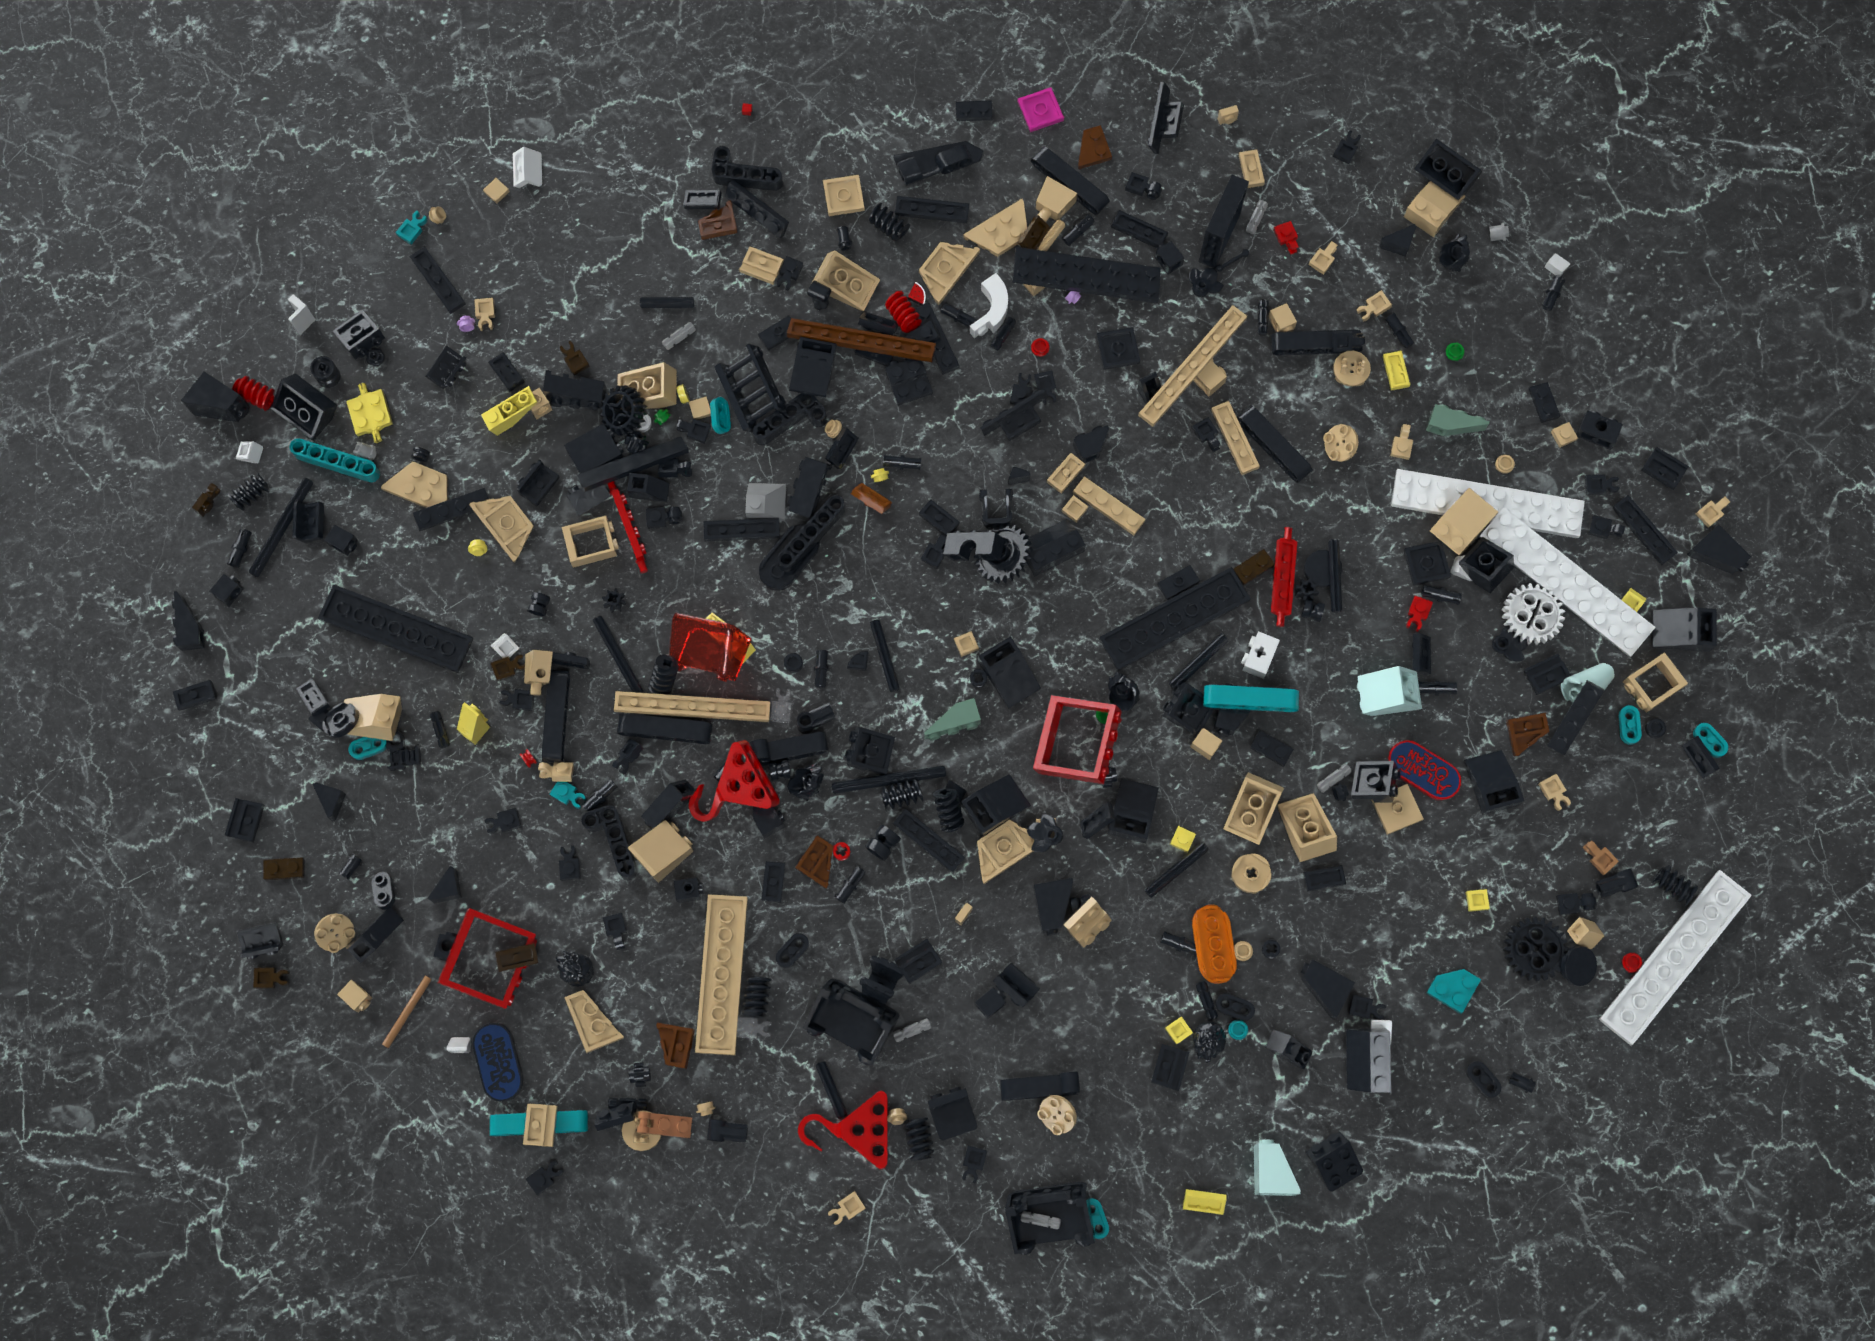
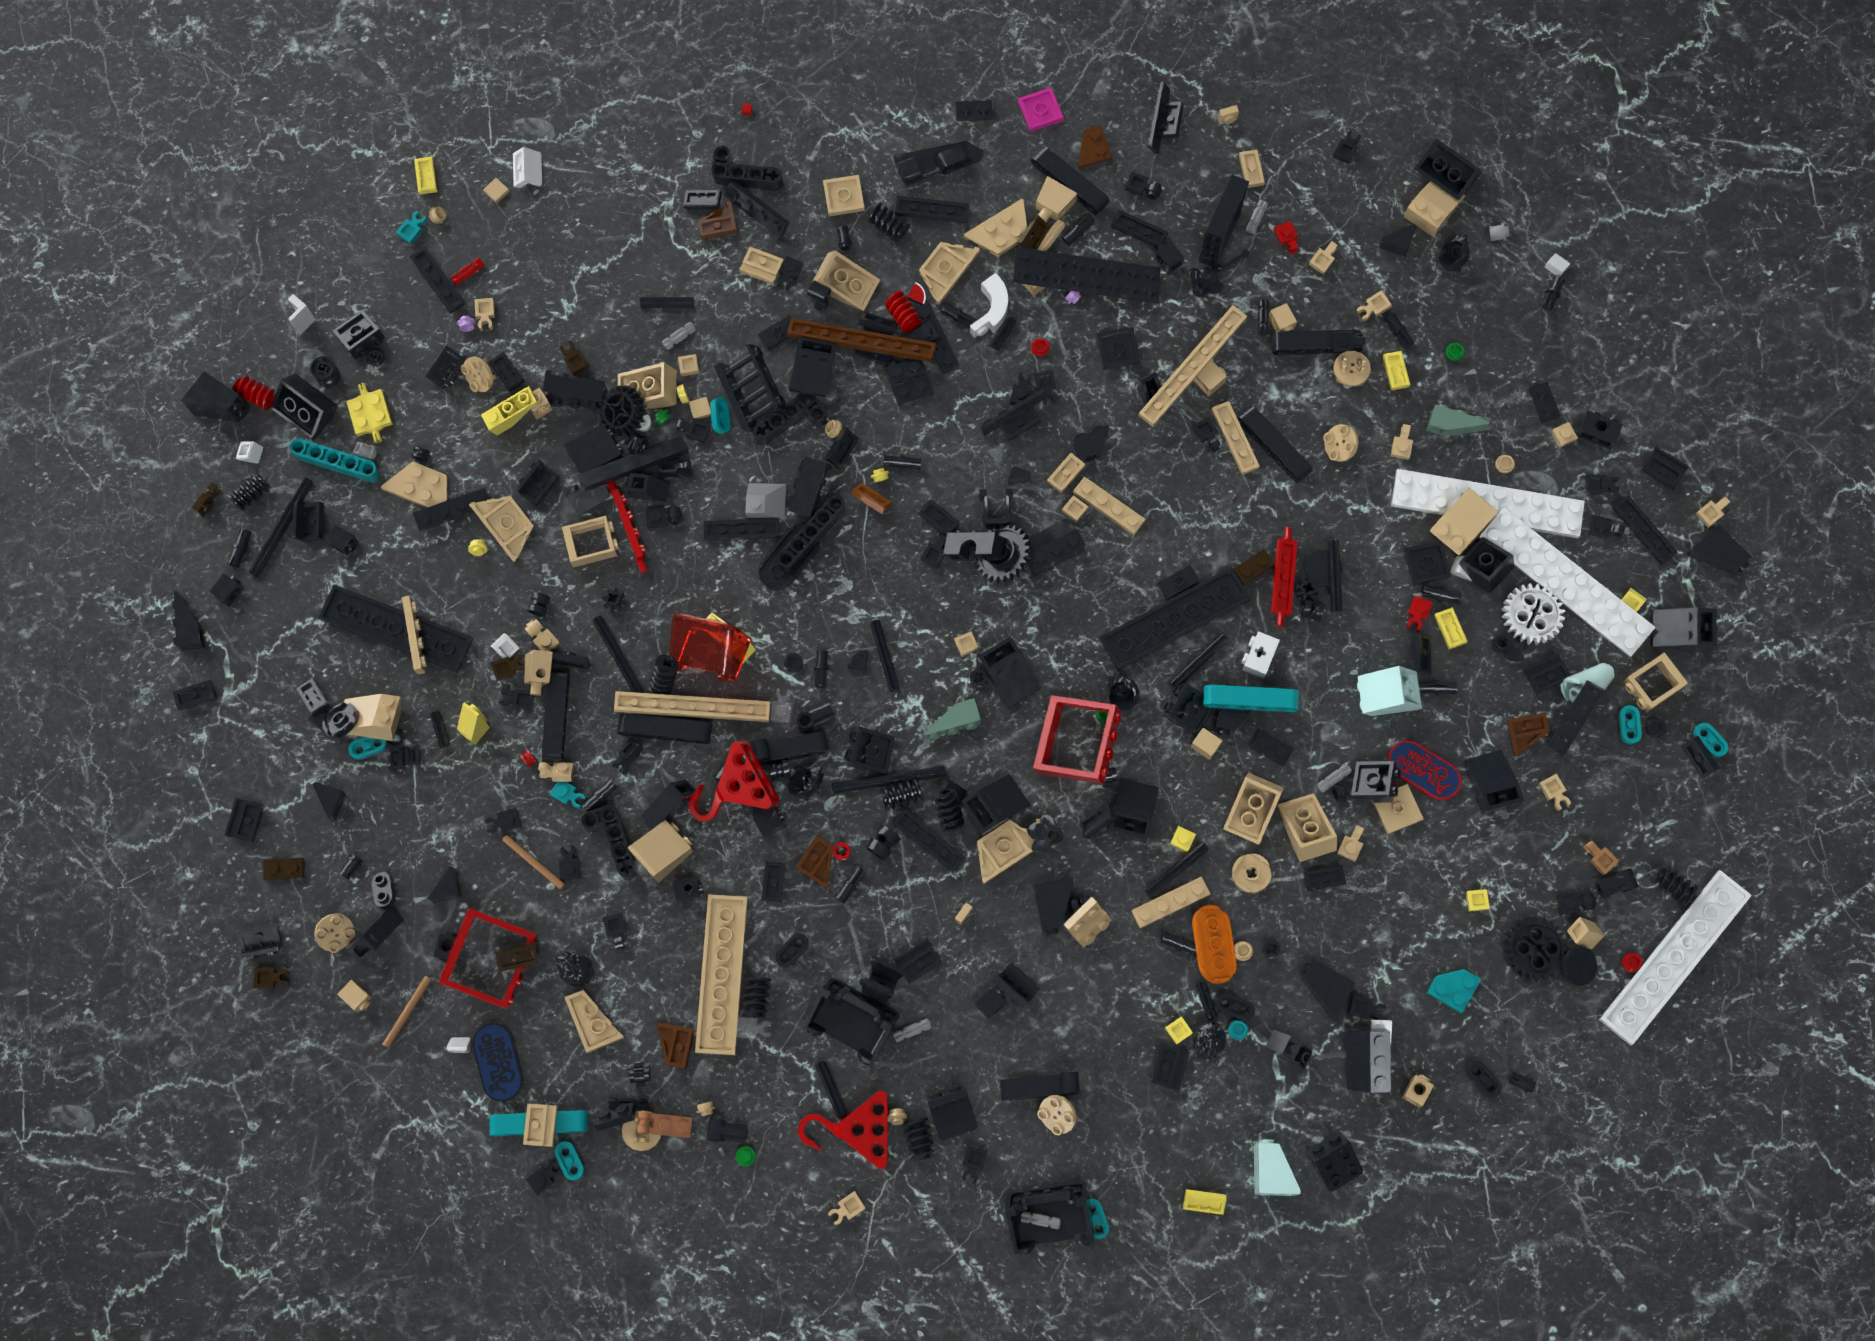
none -> tan plate [402,596,427,674]
none -> light yellow plate [414,156,438,195]
none -> red axle [451,258,484,285]
none -> tan plate [461,356,496,392]
none -> medium nougat bar [502,835,565,890]
none -> tan plate [525,619,560,652]
none -> teal plate [555,1141,585,1181]
none -> tan tile [678,354,699,377]
none -> green plate [736,1146,756,1167]
none -> tan plate [1131,877,1210,929]
none -> tan plate [1337,825,1364,862]
none -> tan brick [1401,1074,1434,1108]
none -> light yellow plate [1434,607,1468,650]

